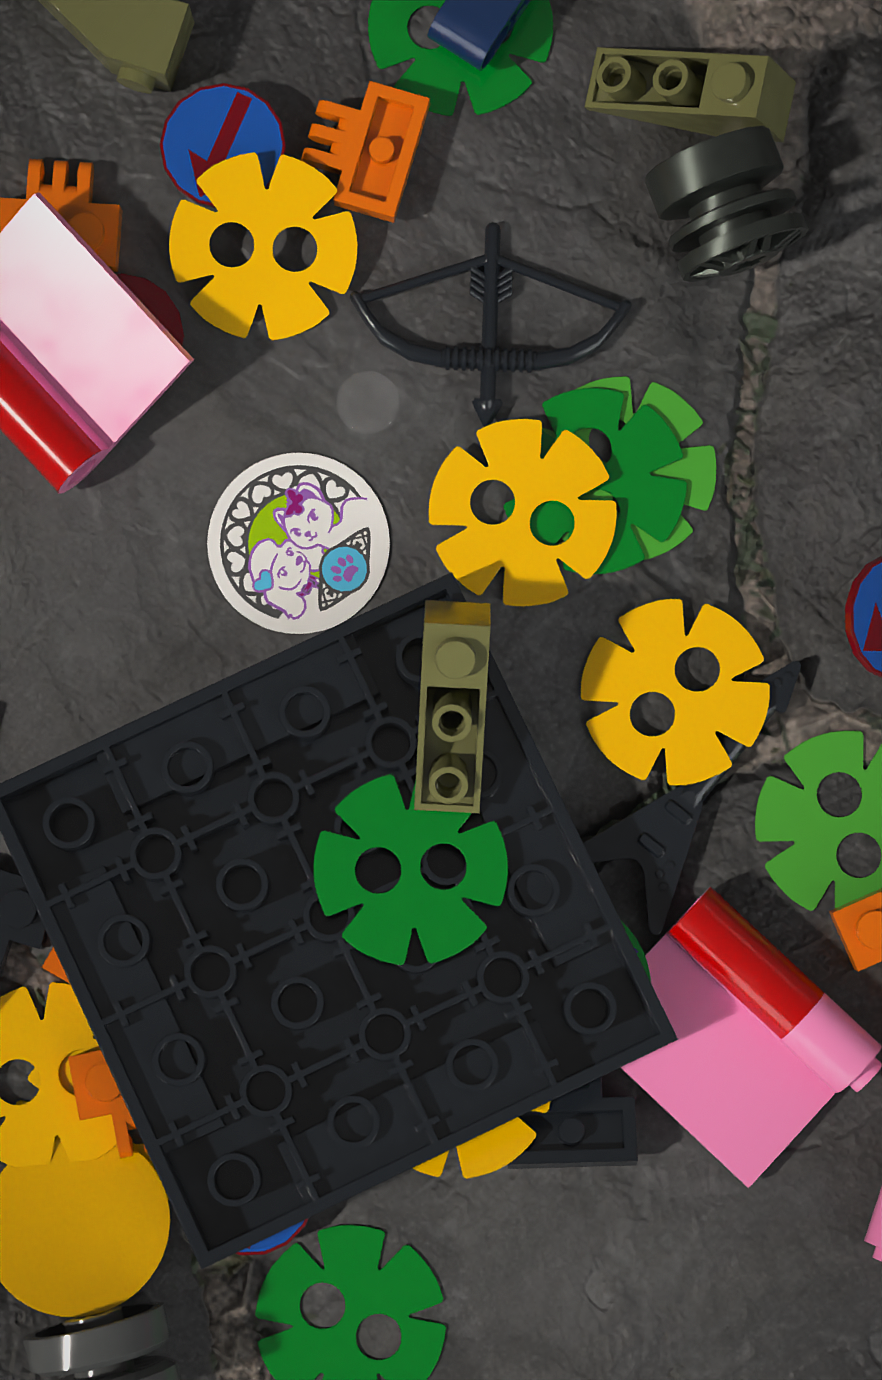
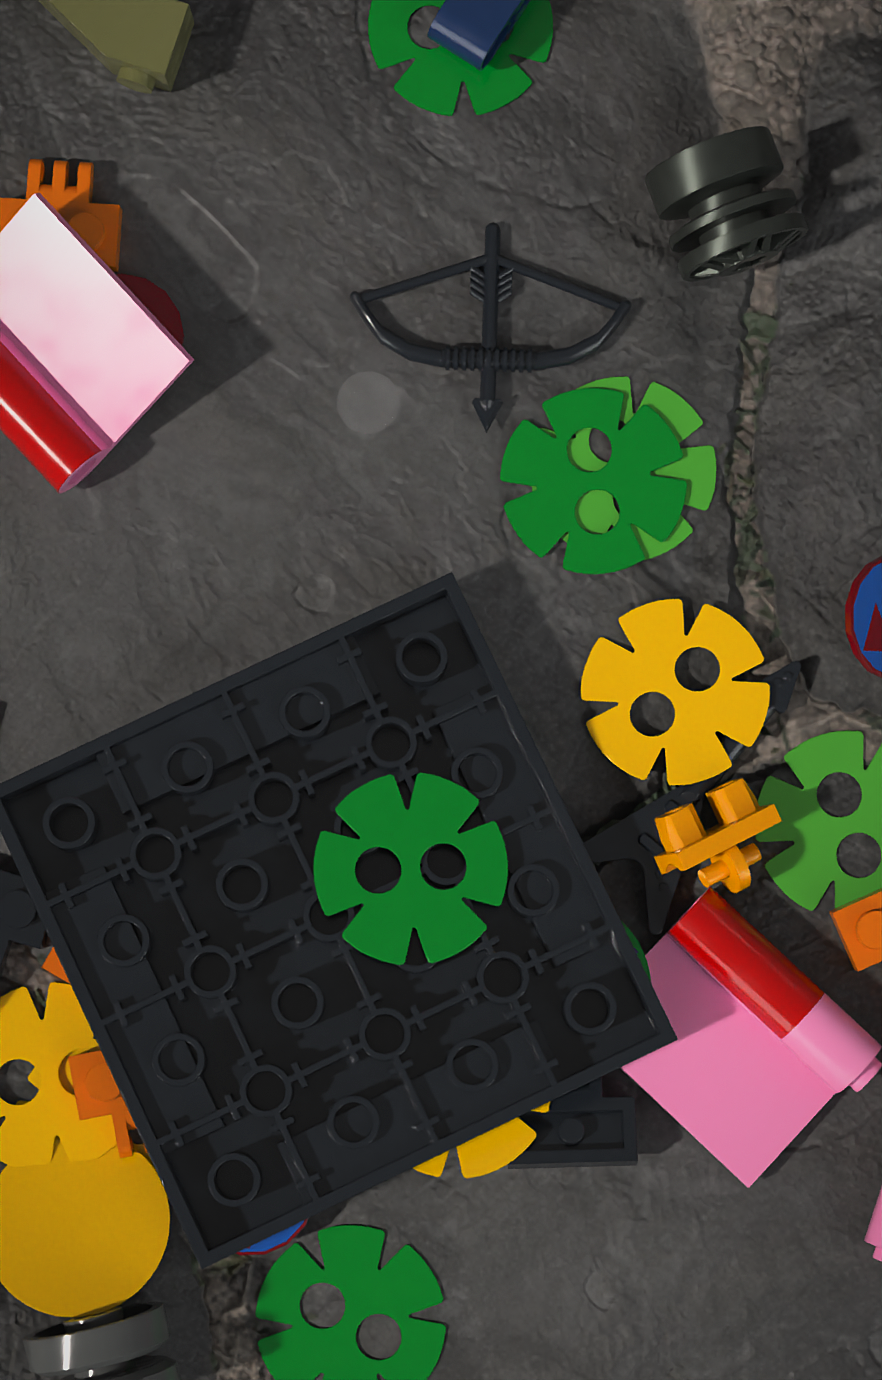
blue piece [160,83,286,208] -> none
yellow piece [169,152,357,340] -> none
sticker [207,453,390,634] -> none
orange hinge [301,81,430,223] -> none
olive slope [414,600,491,813] -> none
yellow piece [429,419,617,606] -> none
olive slope [585,47,796,142] -> none
none -> light orange hips [654,778,782,893]

